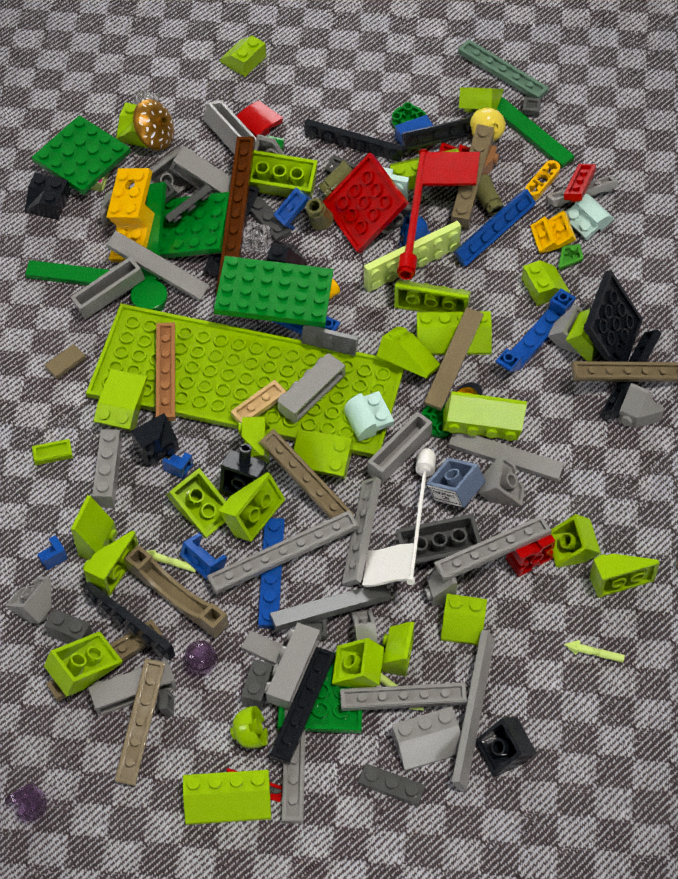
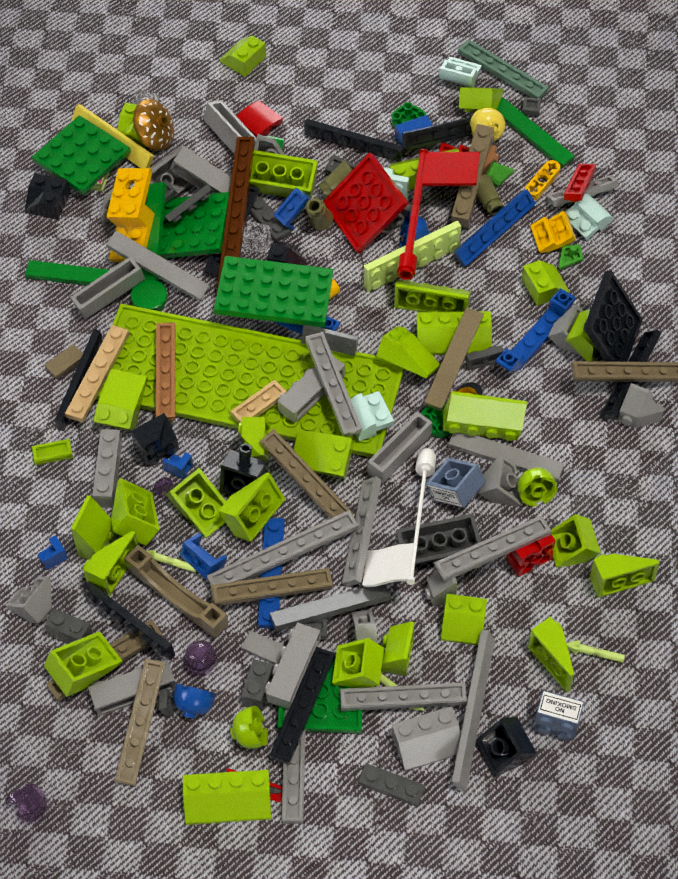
none -> black tile [55,329,103,431]
none -> tan plate [65,325,129,423]
none -> light yellow tile [72,104,154,168]
none -> lime slope [111,478,160,545]
none -> clear purple tile [154,477,174,496]
none -> blue cylinder [173,684,216,719]
none -> dark tan tile [211,568,333,606]
none -> light grey plate [305,332,362,437]
none -> light aqua brick [439,57,482,87]
none -> dark grey plate [465,345,504,371]
none -> bright green piece [486,162,515,187]
none -> lime cylinder [517,467,558,506]
none -> lime slope [528,617,574,693]
none -> brick [534,690,584,740]

